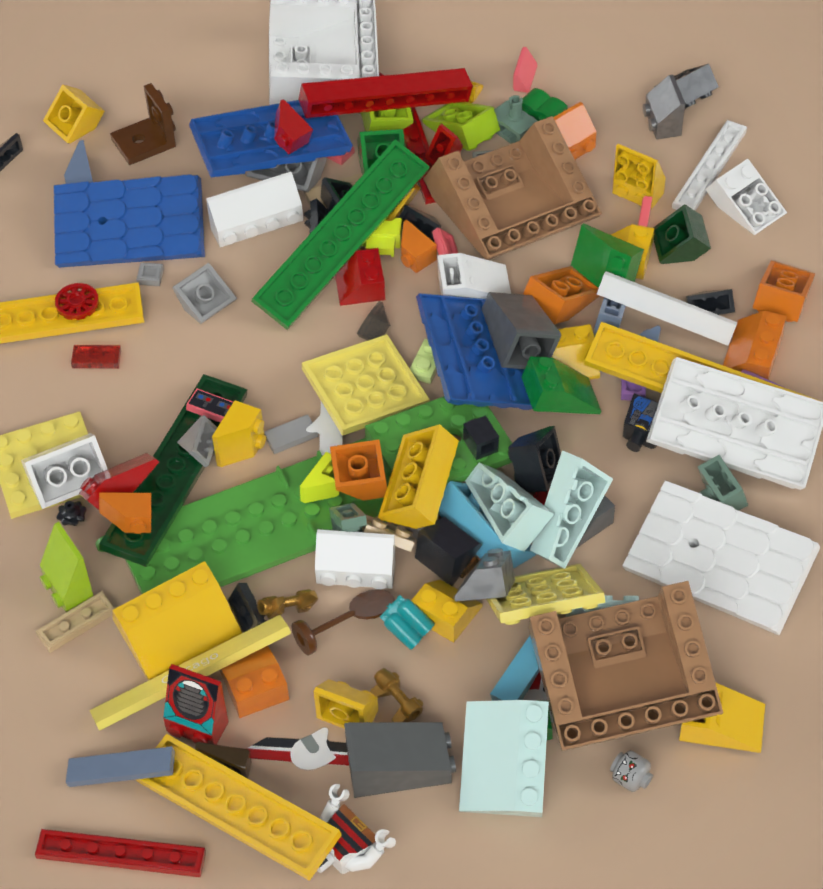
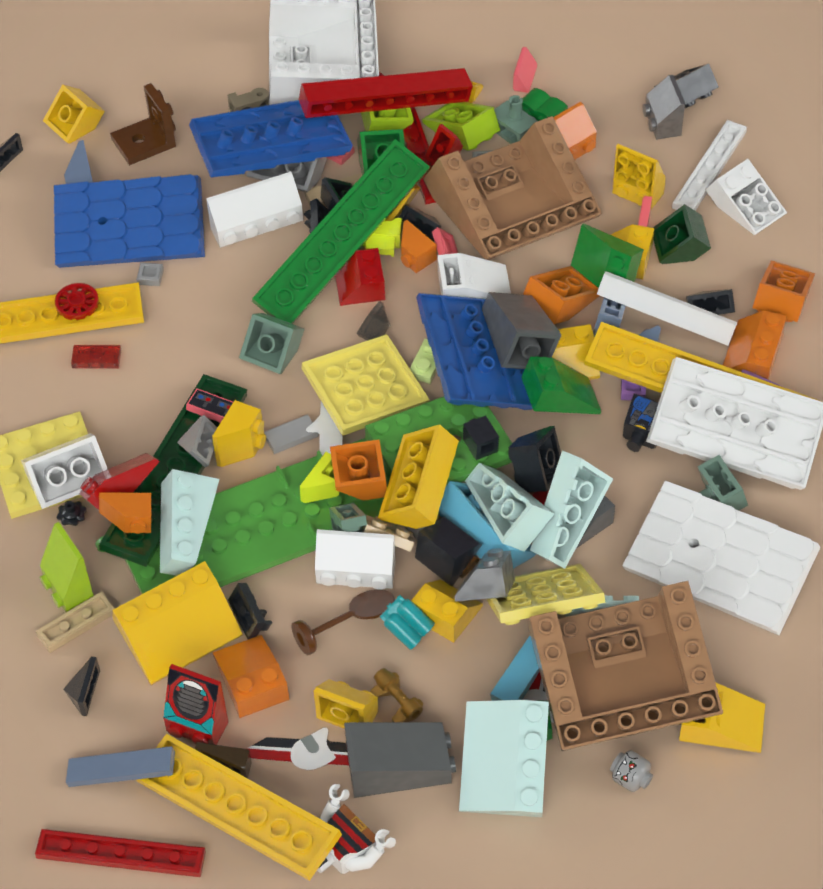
light yellow tile [89,615,291,730] -> none
light grey slope [172,263,237,324] -> none
pearl gold piece [257,589,318,619] -> none
red slope [274,99,313,154] -> none
none -> black slope [63,656,100,716]
none -> light aqua wedge [160,469,220,576]
none -> dark tan leg [227,88,269,112]
none -> sand green slope [239,313,304,374]

